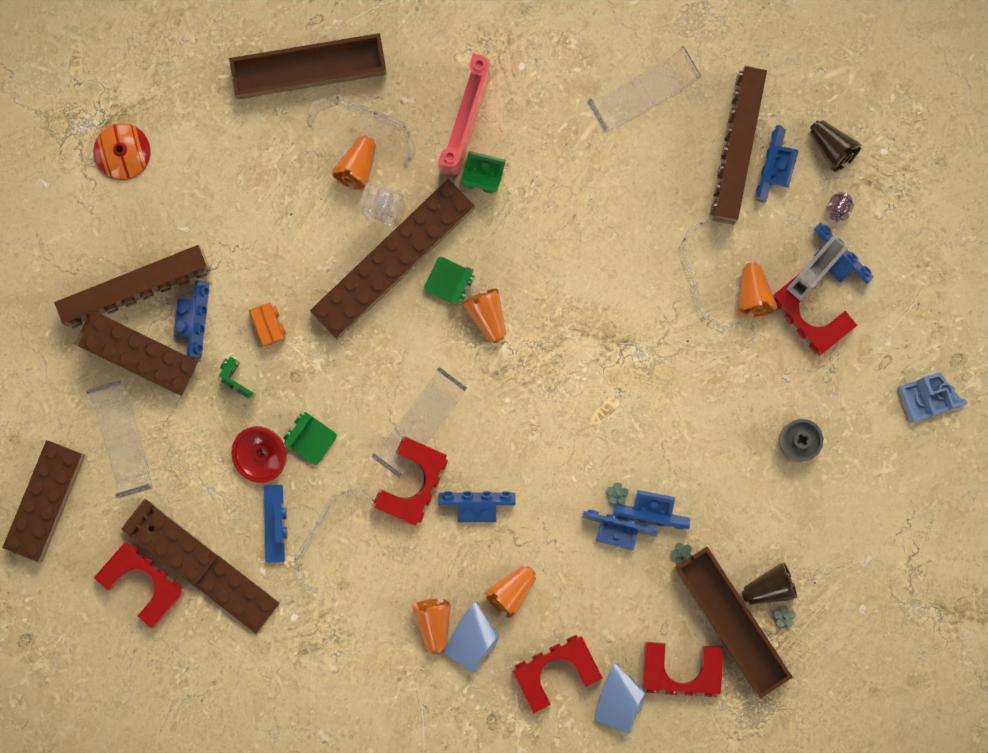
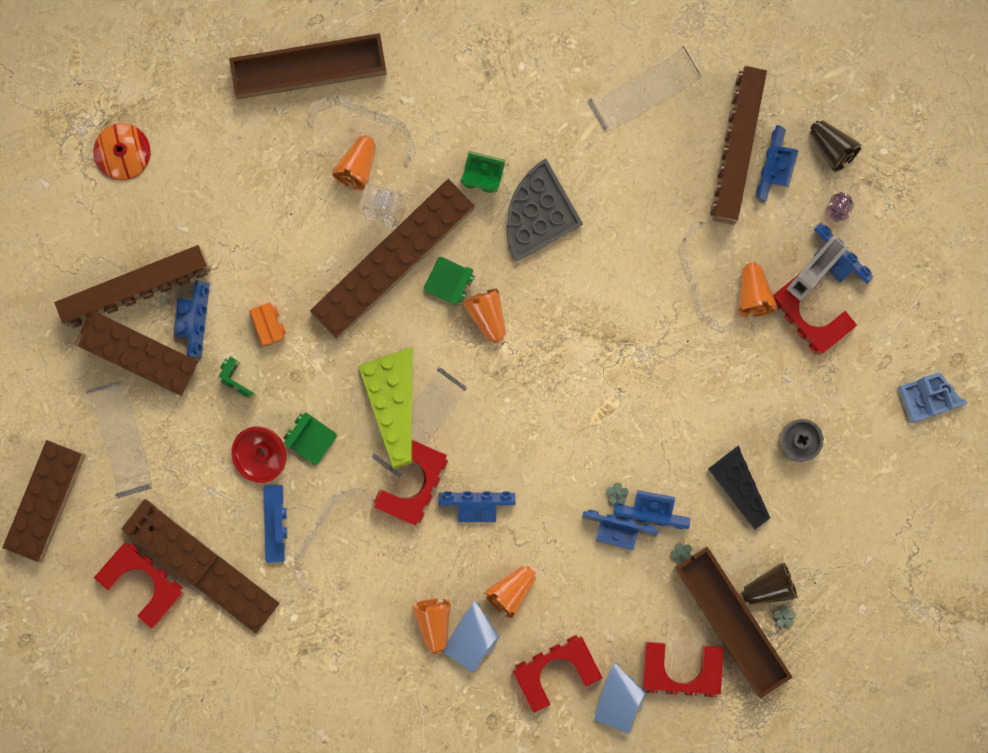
coral windscreen [438,53,489,177] -> none
none -> lime wing [358,347,413,469]
none -> dark grey plate [507,158,583,262]
none -> black wing [708,445,770,530]

